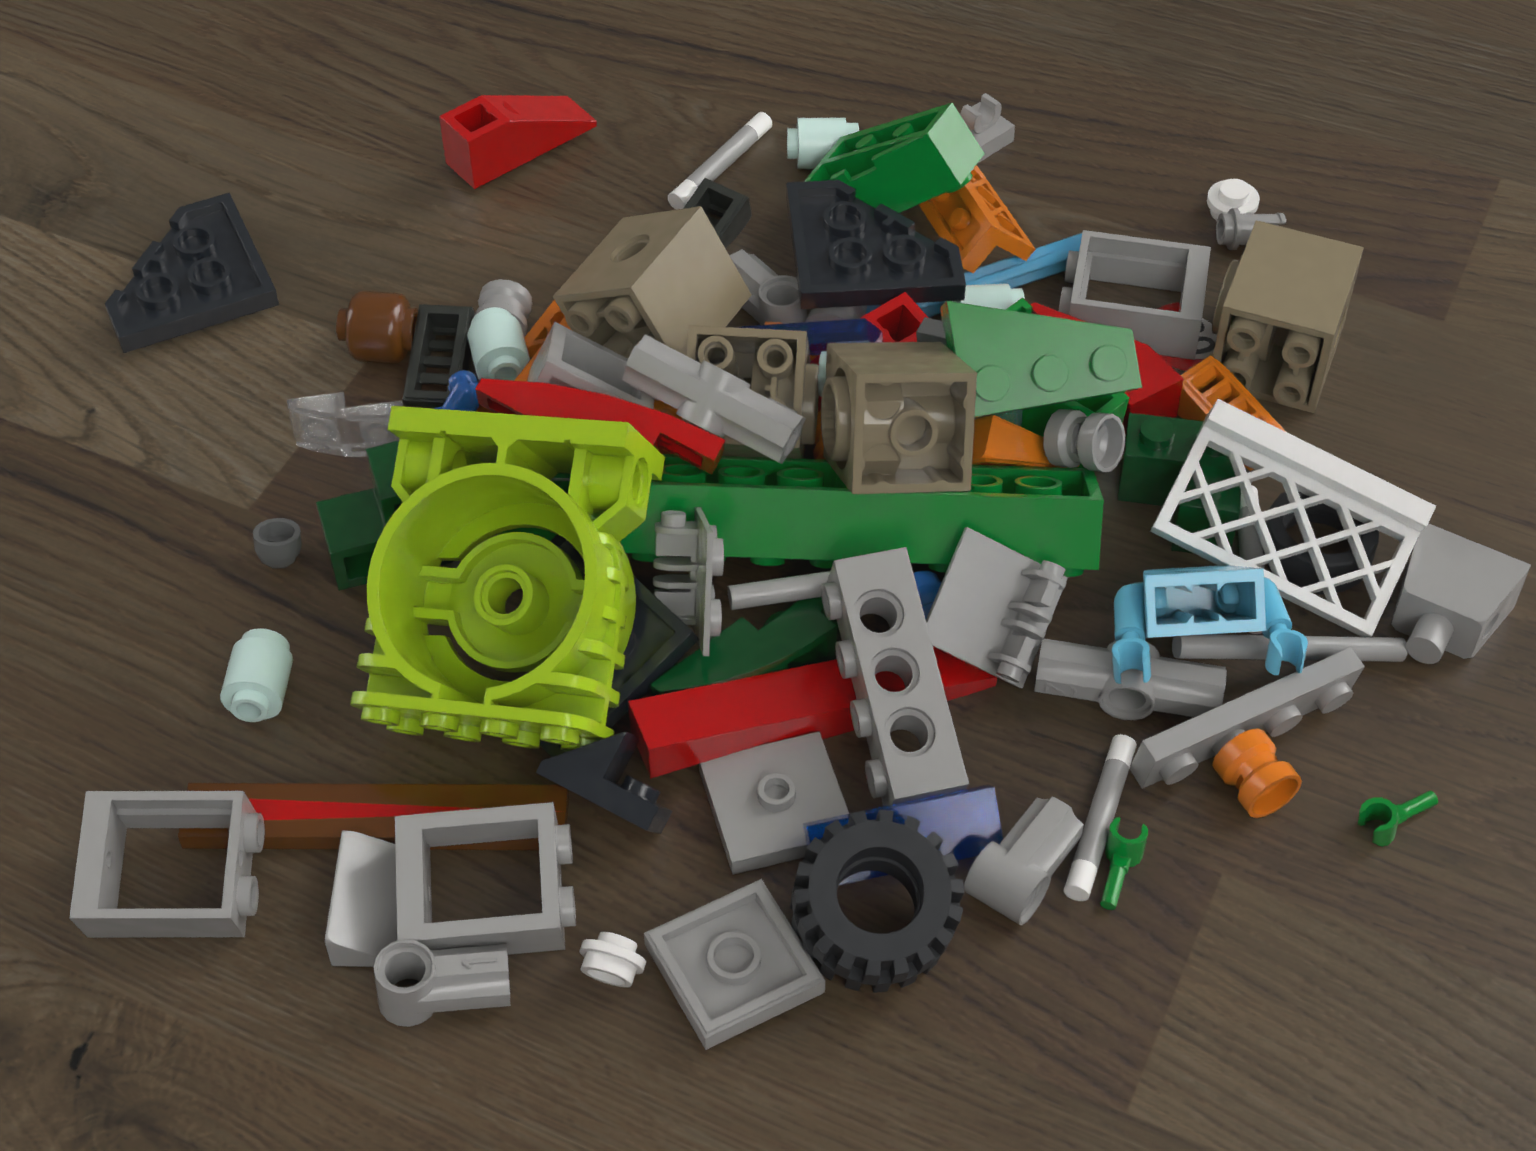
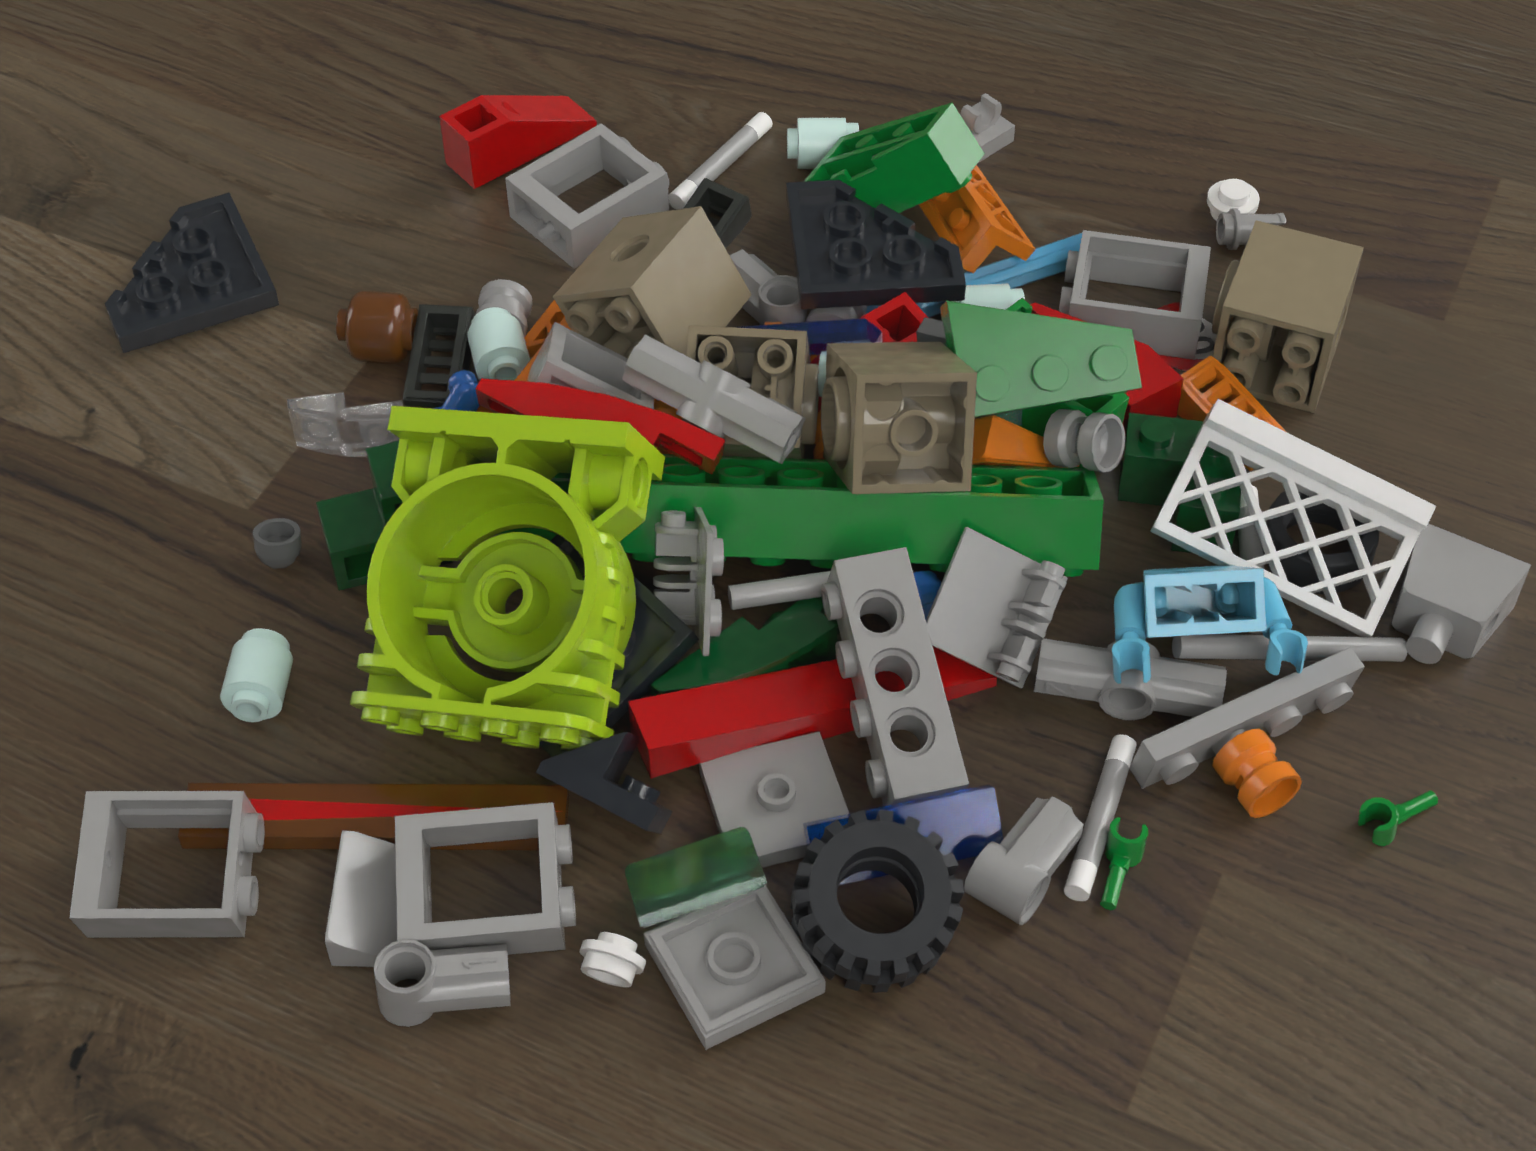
none -> light grey window [505,123,669,269]
none -> clear green slope [625,827,767,928]

